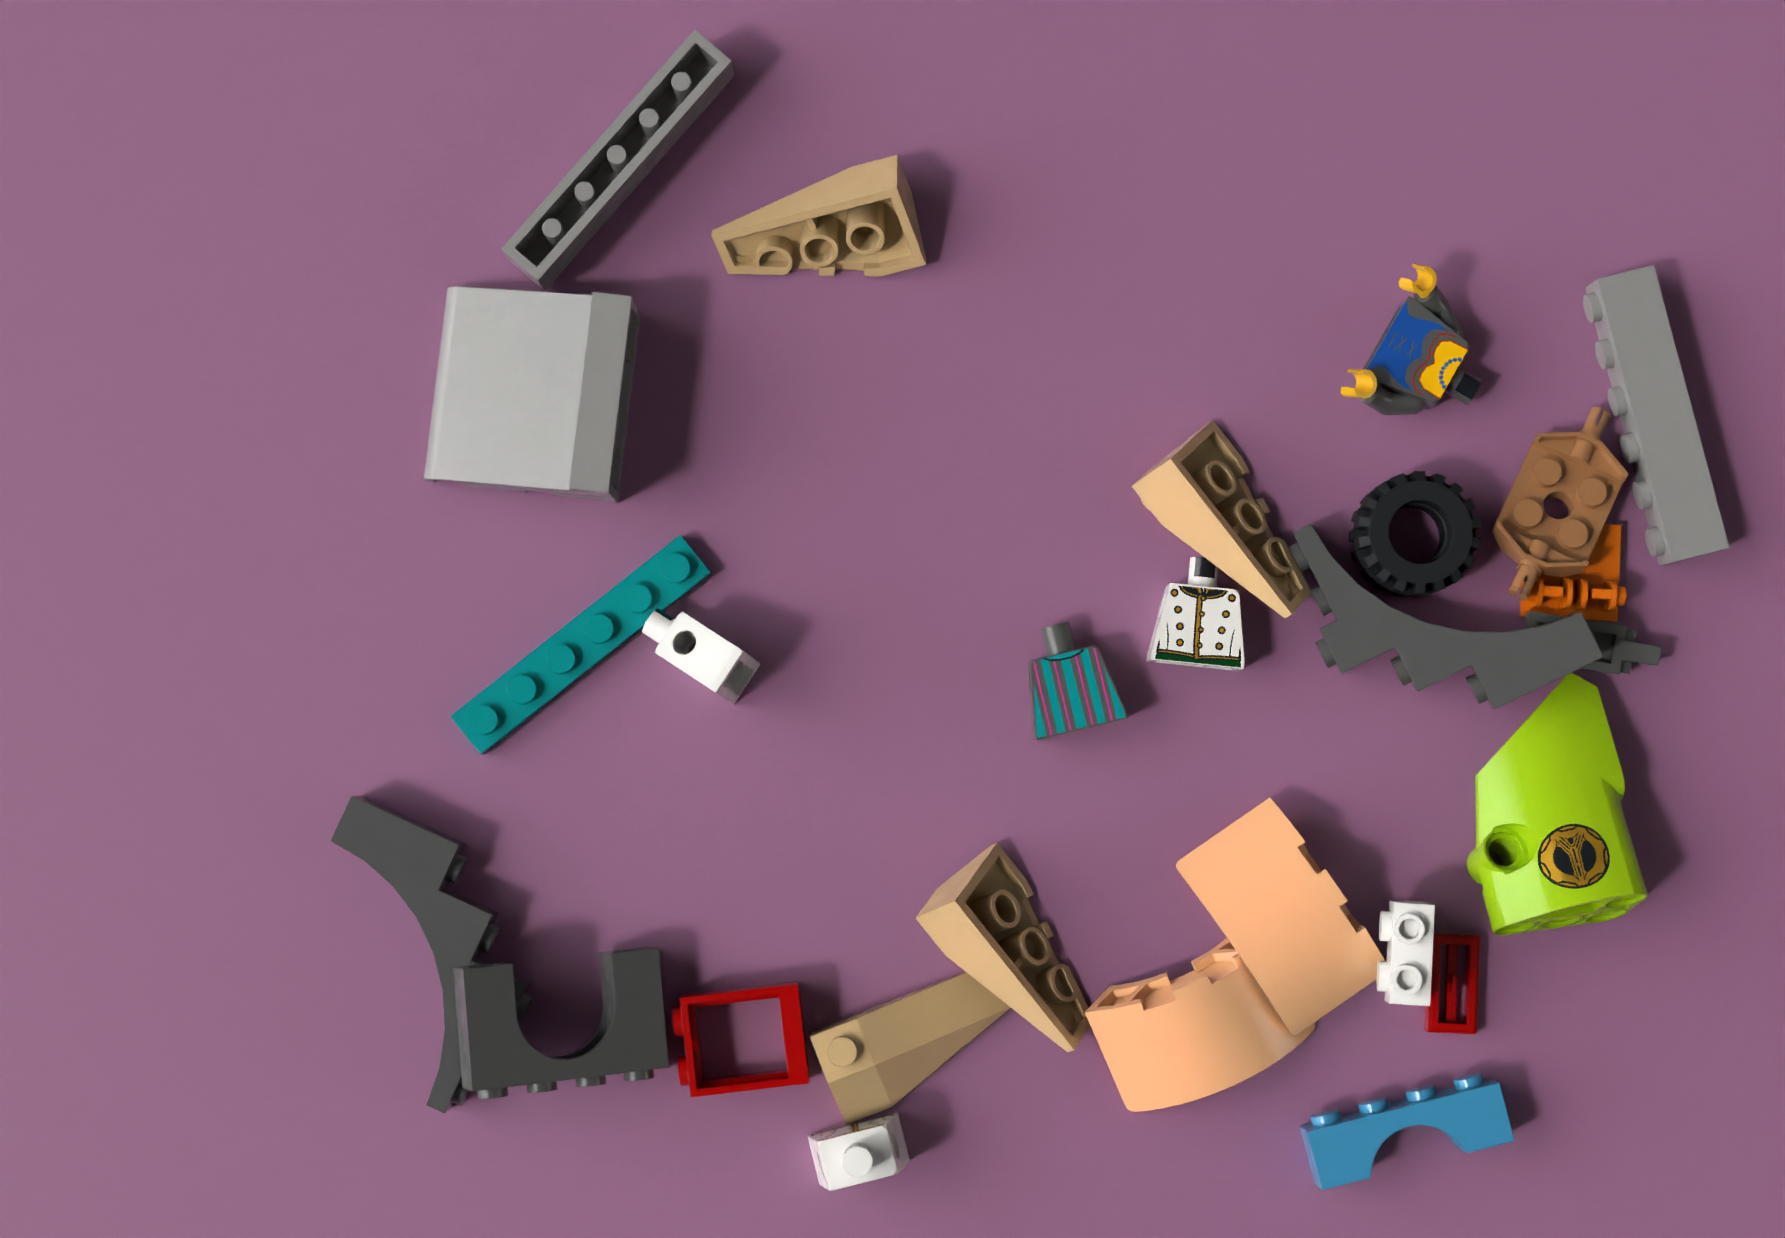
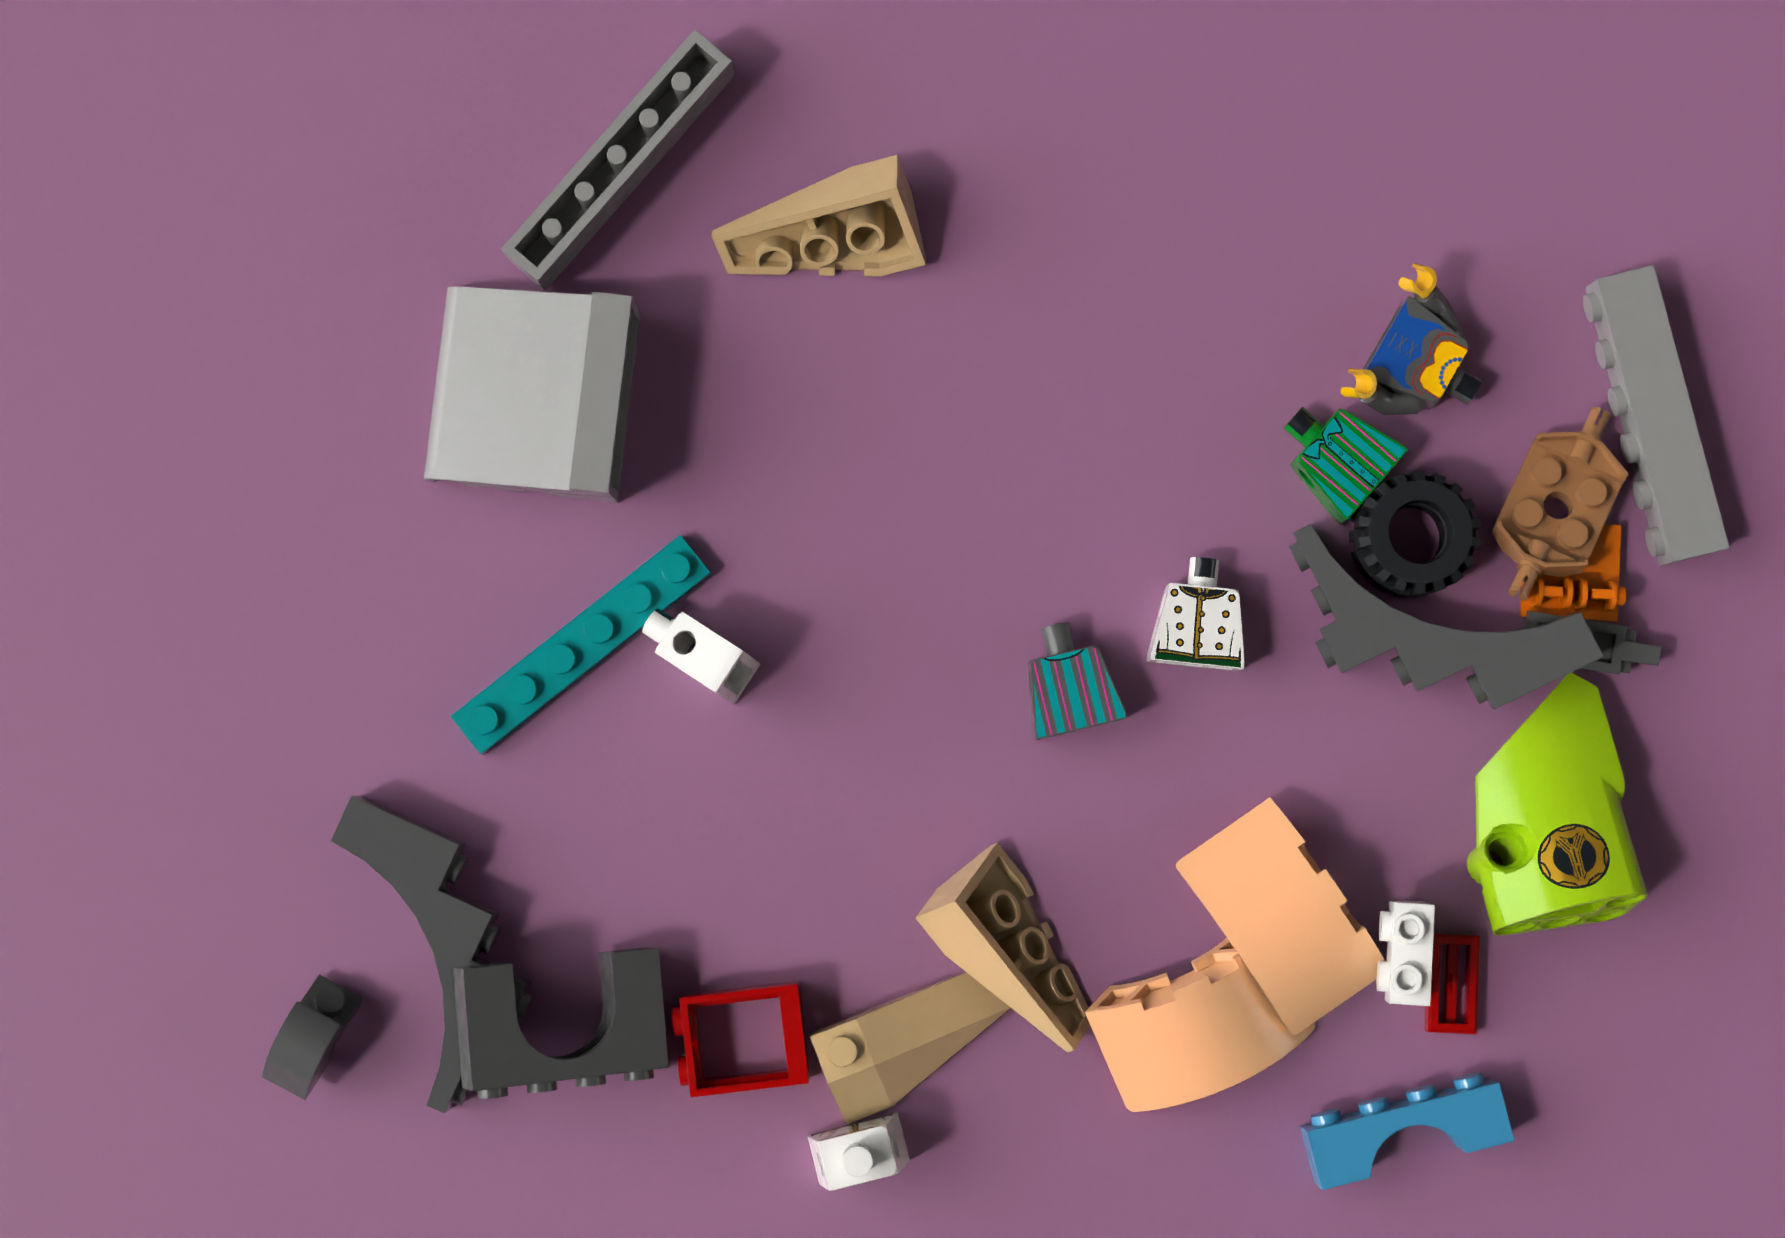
tan wedge [1132,420,1312,618] -> none
none -> dark grey brick [262,974,362,1100]
none -> torso [1283,407,1408,524]

